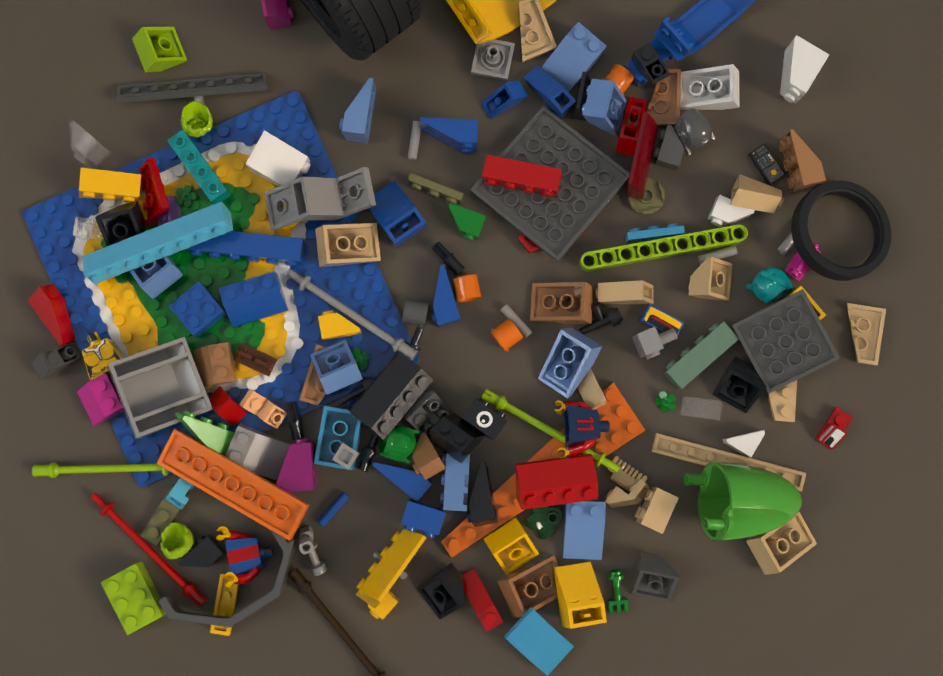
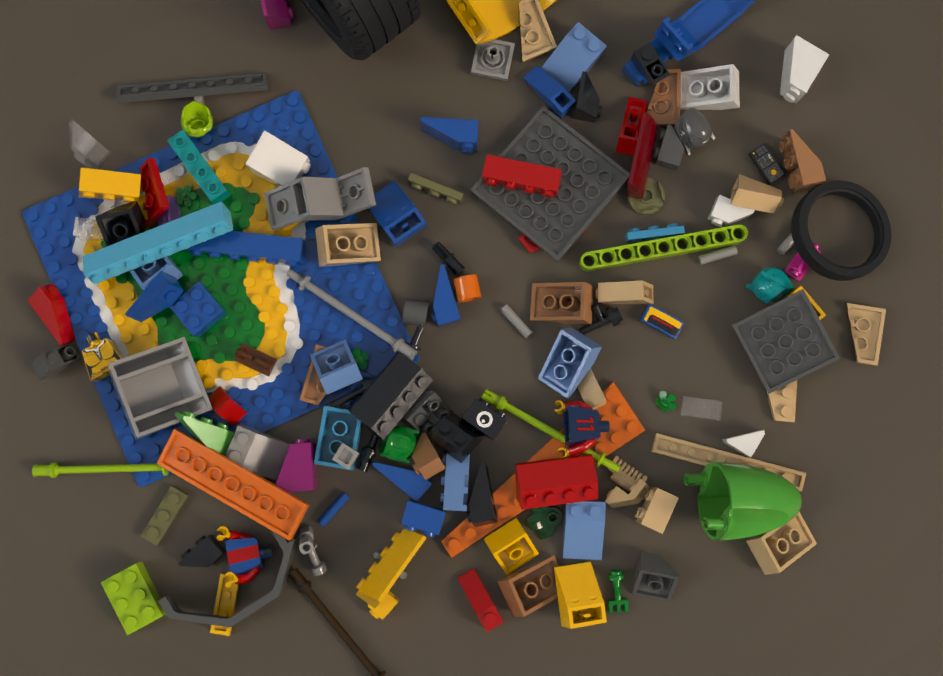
dark pink slope [77,373,124,426] -> none
red bar [90,492,207,608] -> none
lime slope [132,27,187,72] -> none
lime hair [160,522,194,559] -> none
medium azure leg [165,478,195,510] -> none
medium nougat slope [193,342,238,388] -> none
blue slope [219,271,289,327] -> none
light nougat slope [239,389,287,429] -> none
black axle [286,401,305,441] -> none
yellow slope [318,310,362,341] -> none
medium blue slope [339,78,376,144] -> none
light grey piece [407,121,421,160] -> none
black slope [417,562,464,619] -> none
green slope [449,203,486,241] -> none
blue slope [482,80,528,119] -> none
orange piece [490,318,523,352] -> none
dark azure slope [504,607,574,676] -> none
medium blue slope [582,79,628,137] -> none
orange piece [602,64,634,96] -> none
light grey brick [632,327,678,360] -> none
sand green brick [664,321,739,390] -> none
tan slope [688,257,733,301] -> none
black slope [712,356,766,413] -> none
red slope [815,407,853,450] -> none
none -> blue slope [125,271,184,322]

